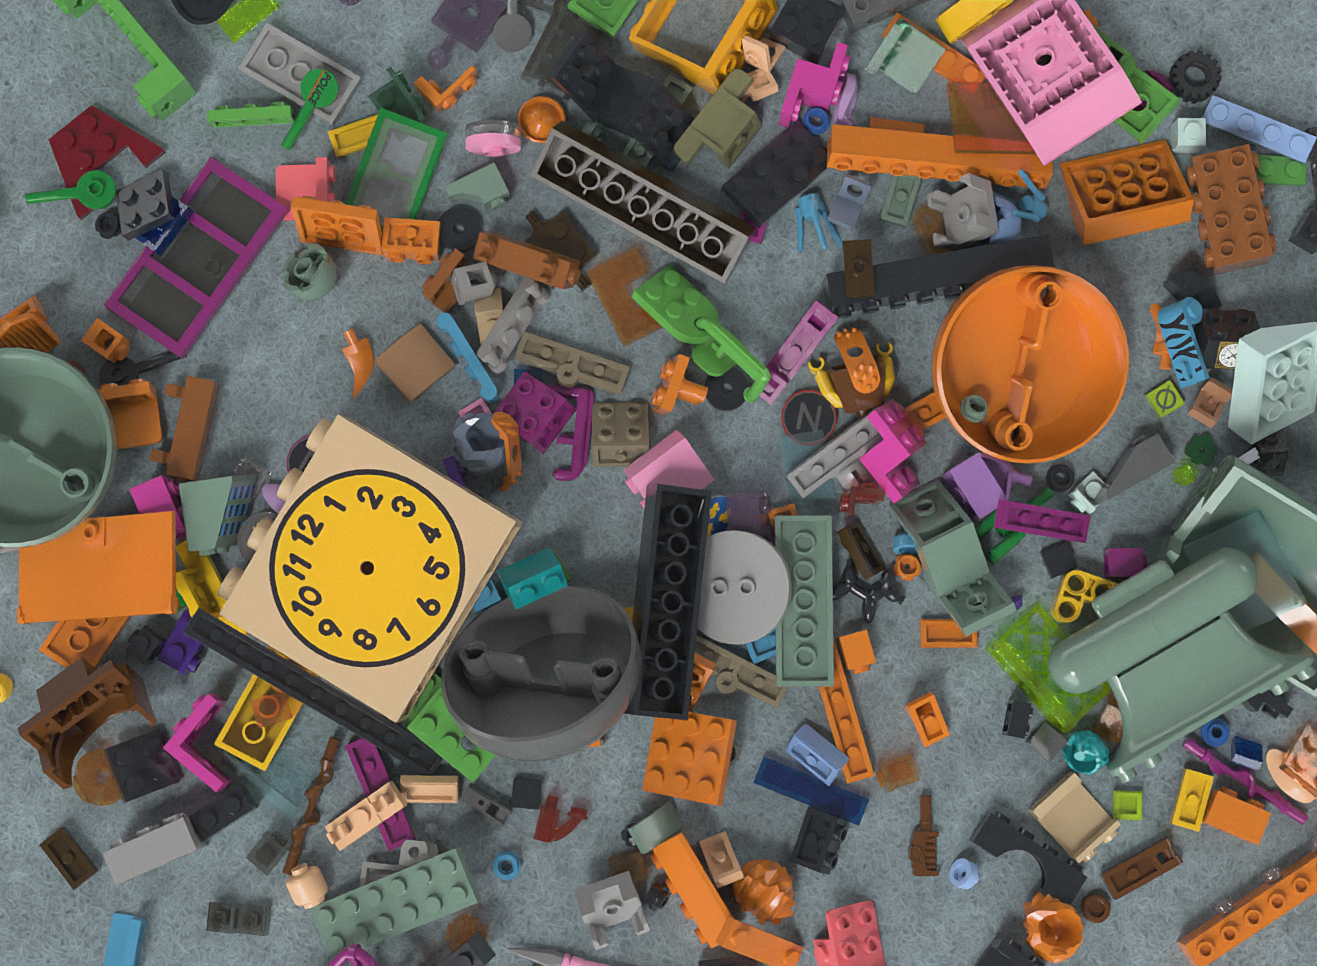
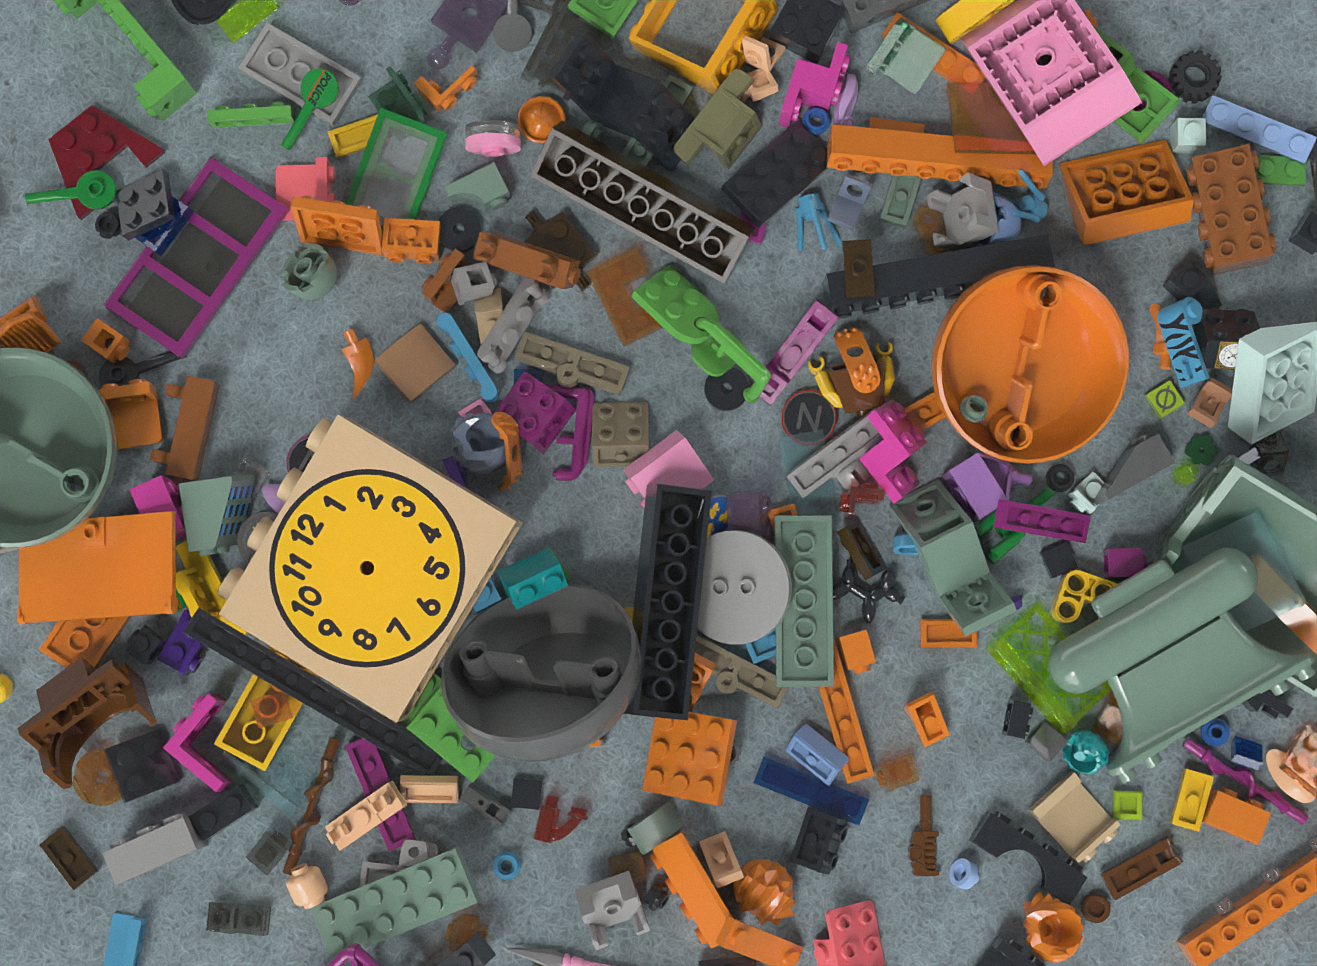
orange plate [651,354,708,415] -> none
orange plate [893,553,921,581] -> none

